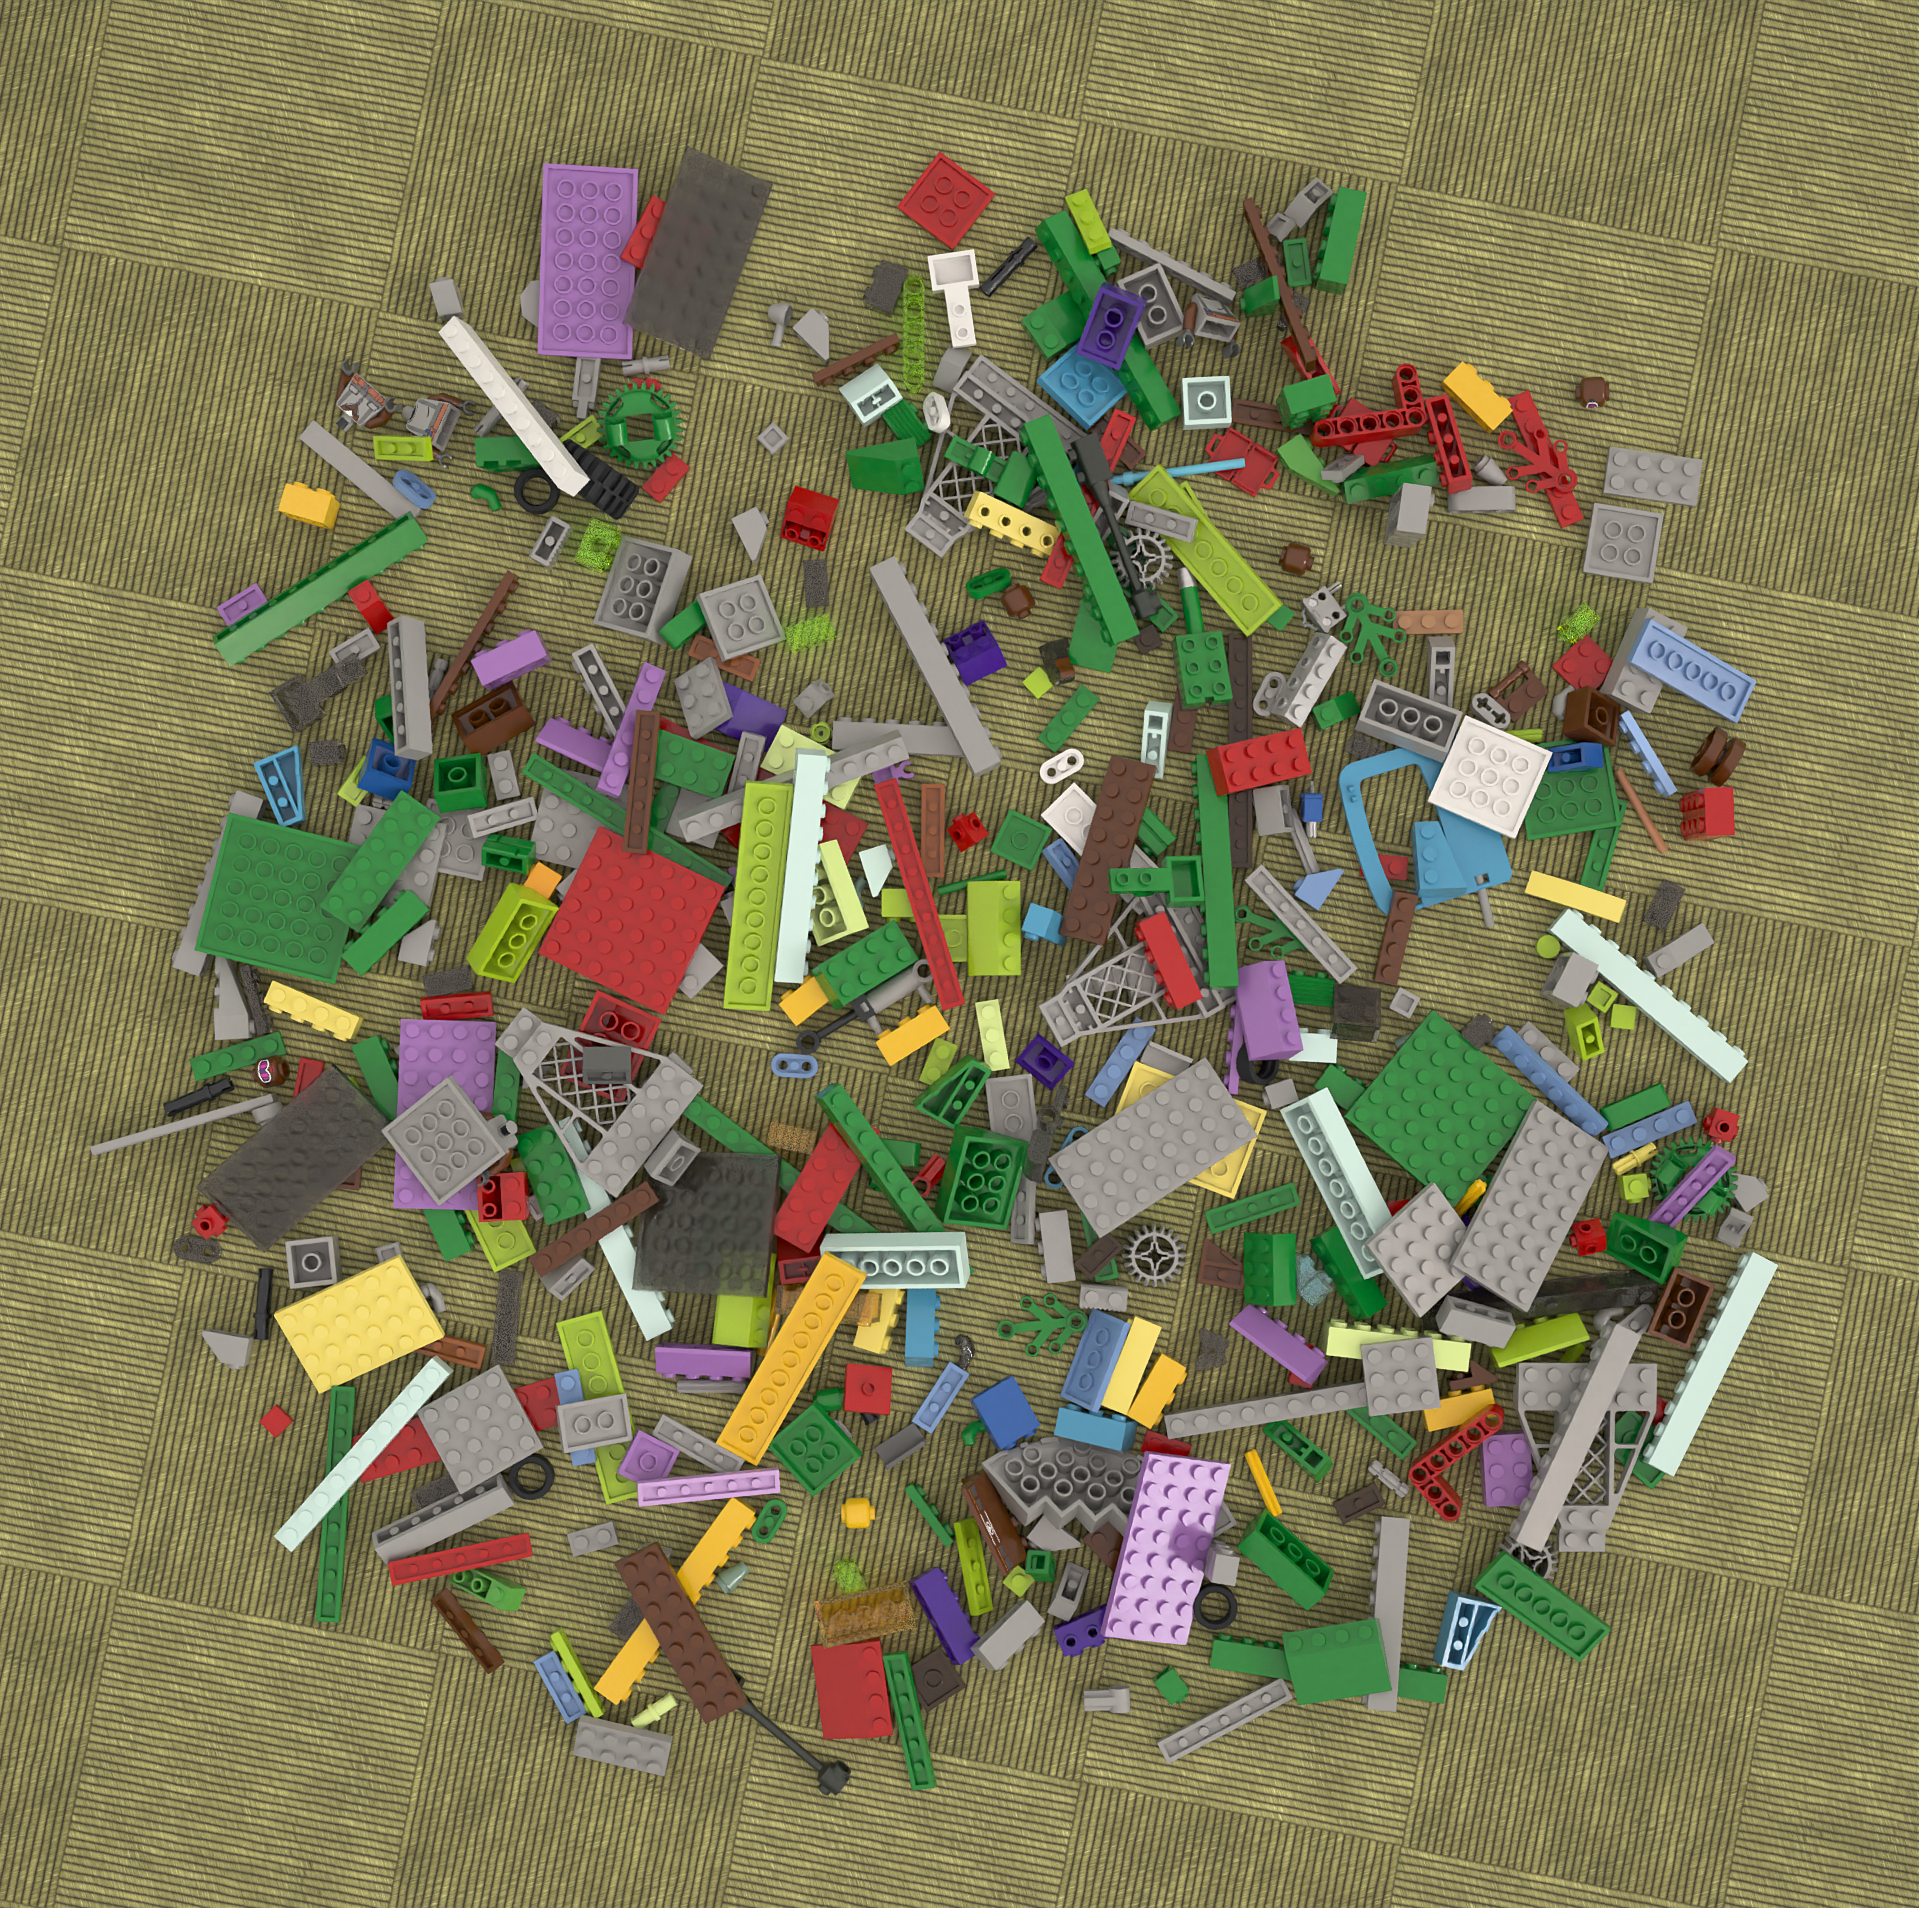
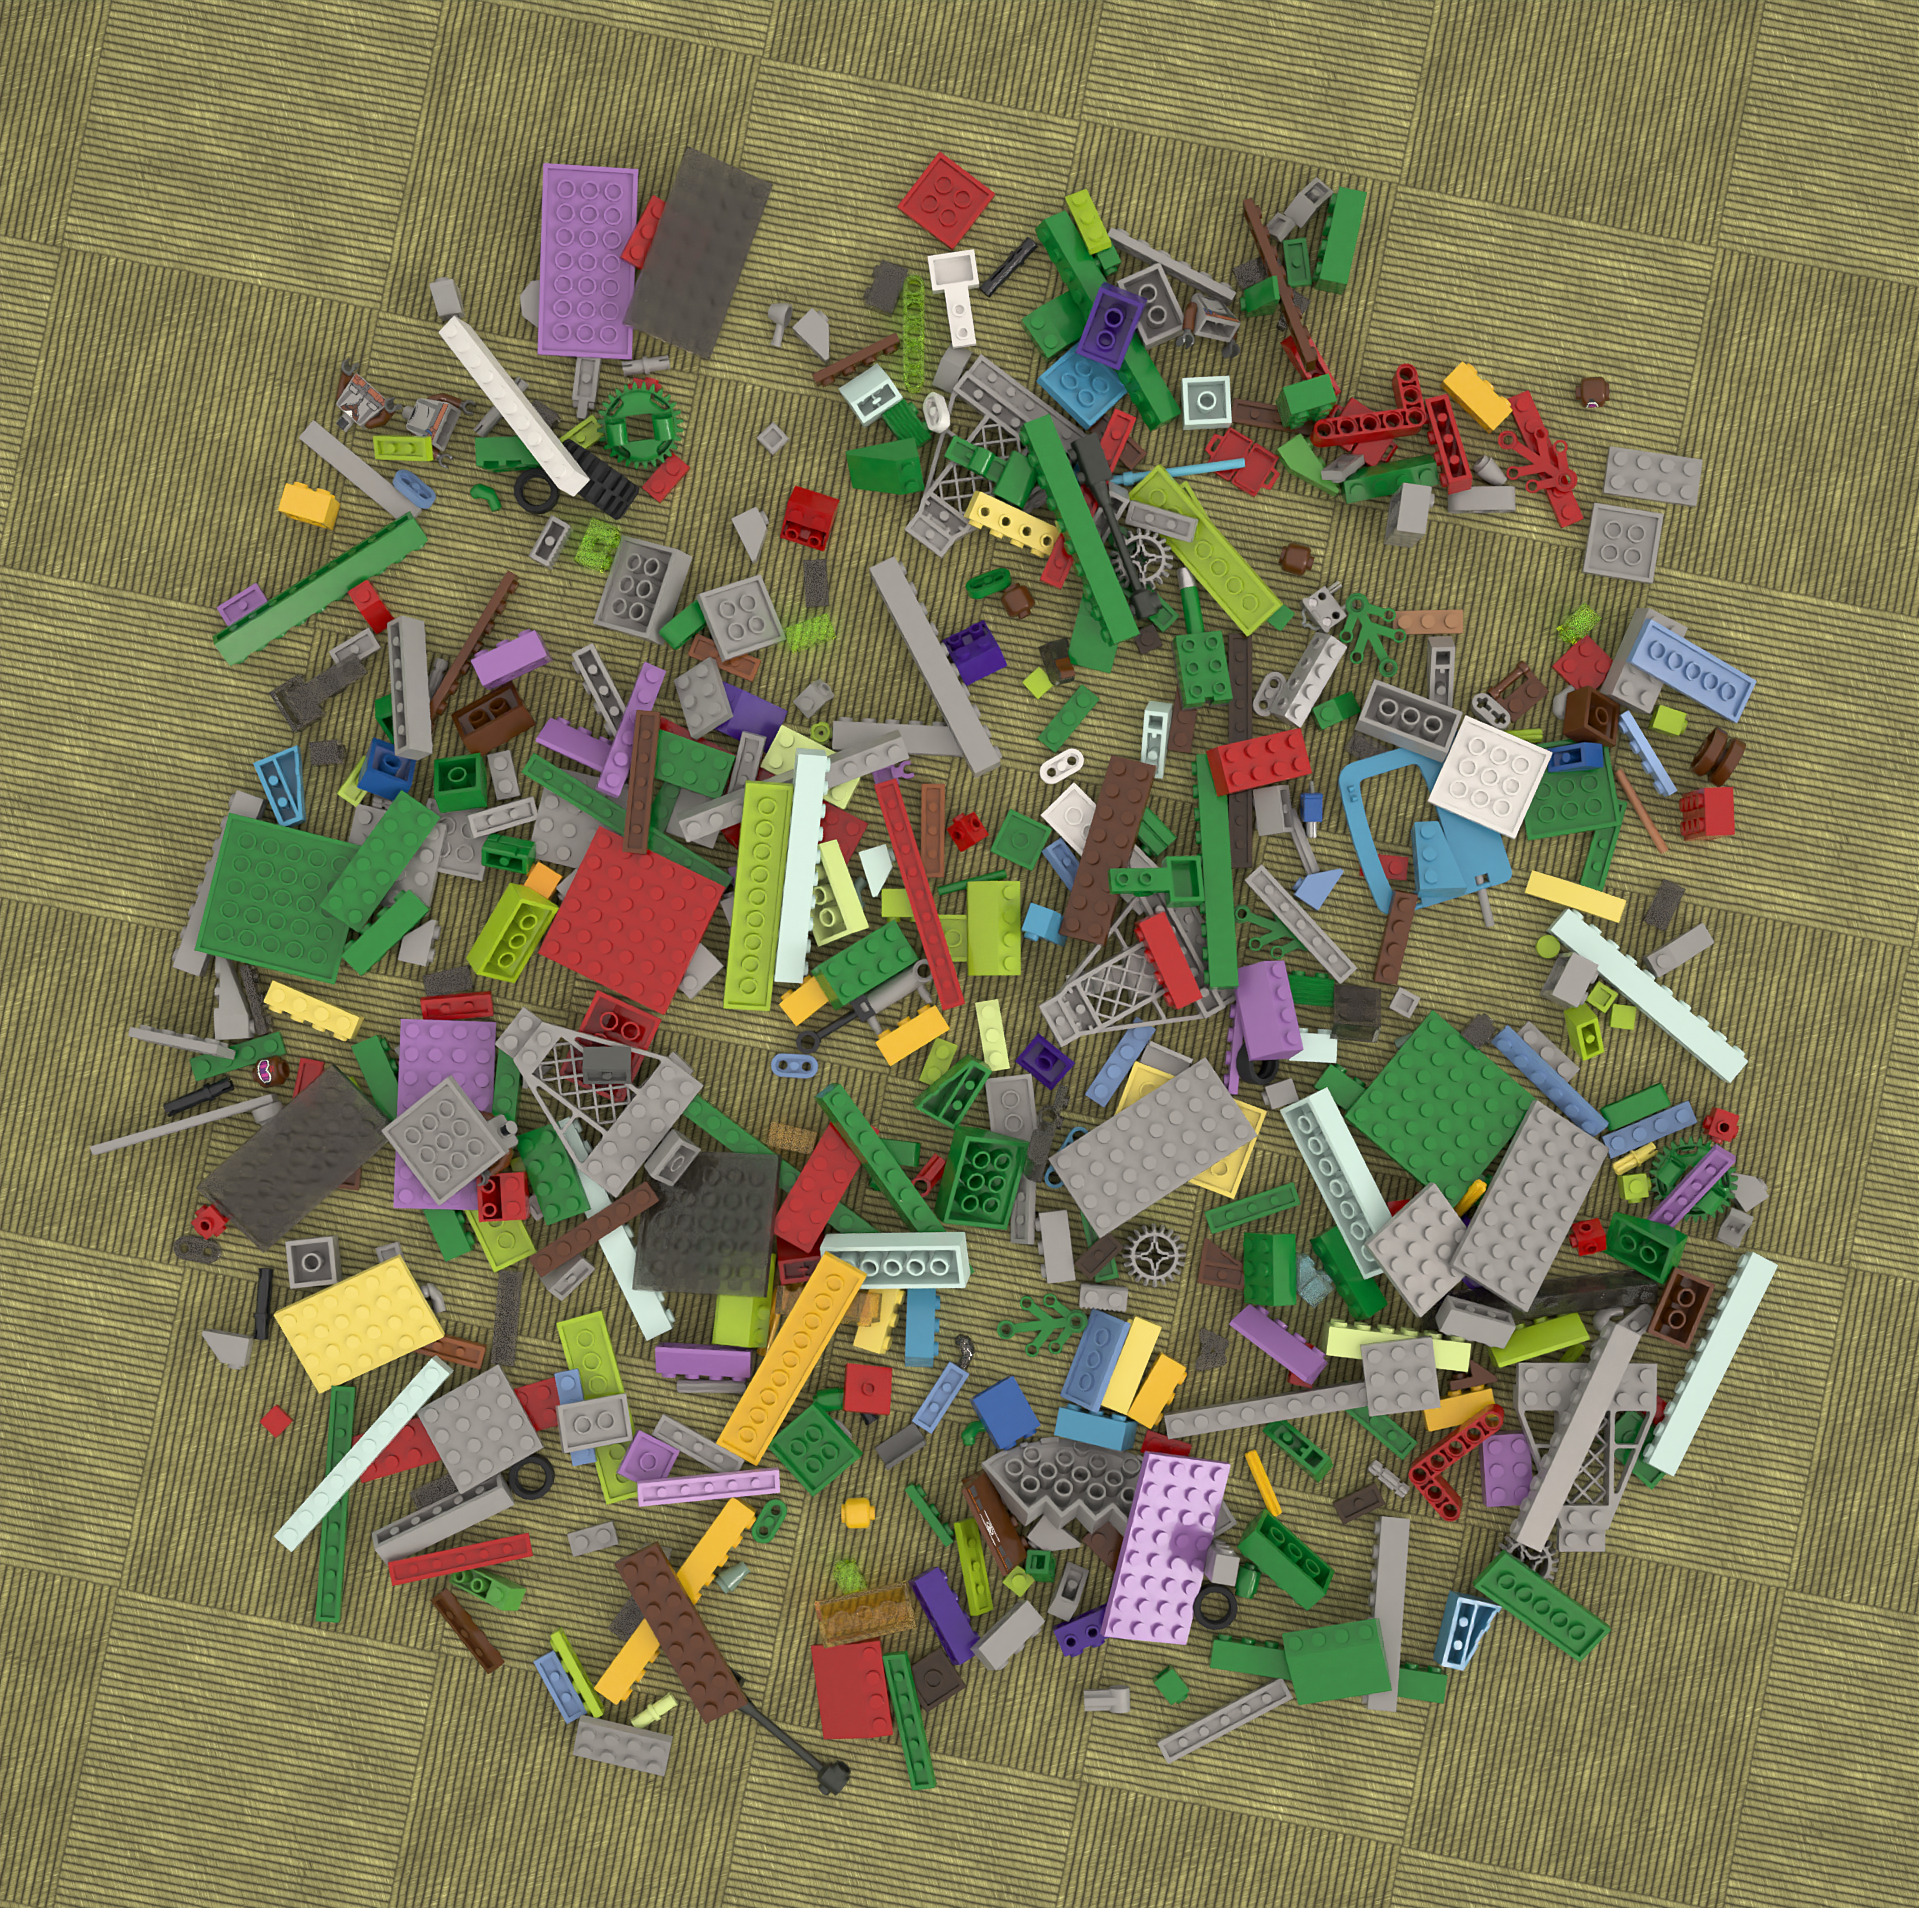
none -> light grey plate [128,1025,236,1060]
none -> green brick [1234,1562,1262,1599]
none -> lime brick [1648,705,1688,738]

